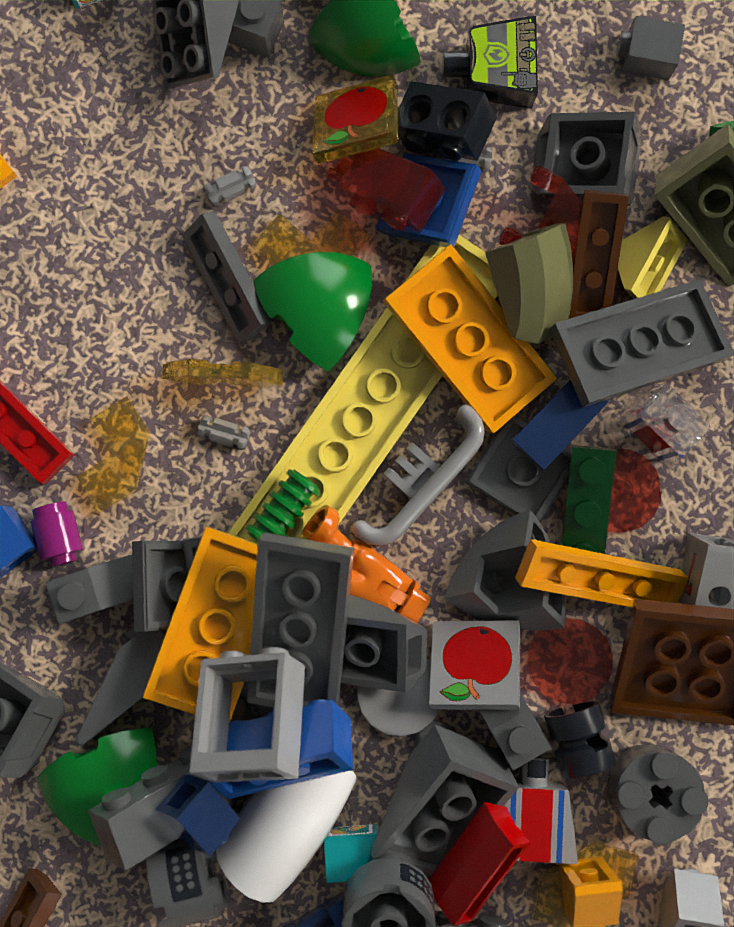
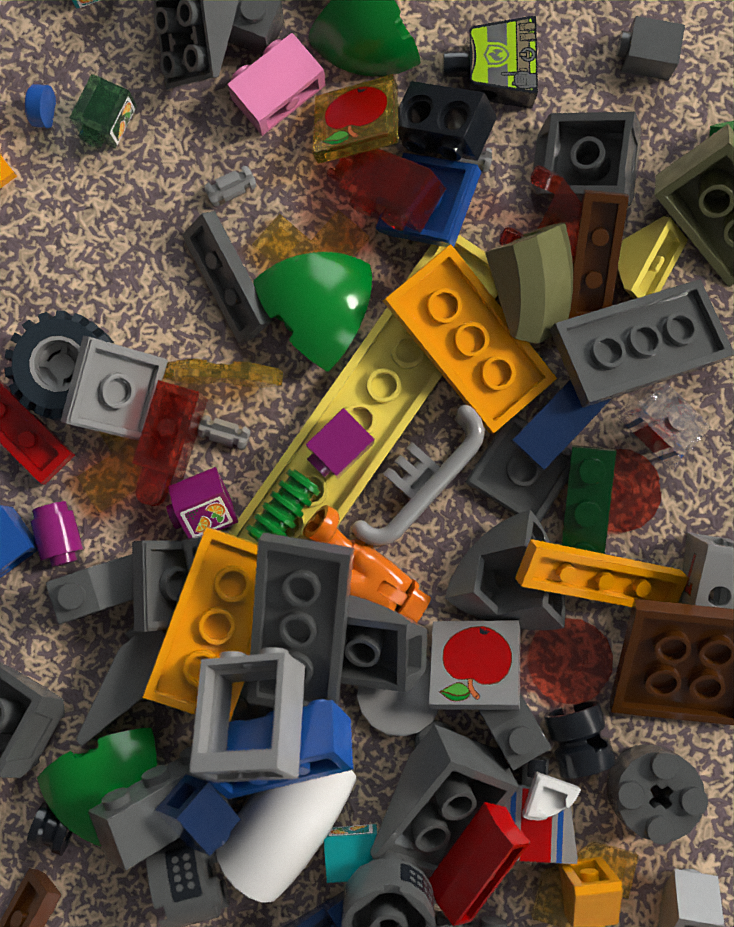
none -> black wheel [4,310,114,422]
none -> blue tile [25,84,56,128]
none -> black wheel [27,801,73,856]
none -> light grey tile [61,336,168,442]
none -> clear green brick [69,74,137,149]
none -> clear red brick [132,380,208,506]
none -> magenta brick [166,467,239,538]
none -> bright pink brick [227,33,326,136]
none -> magenta brick [306,408,375,479]
none -> white tile [522,772,581,820]

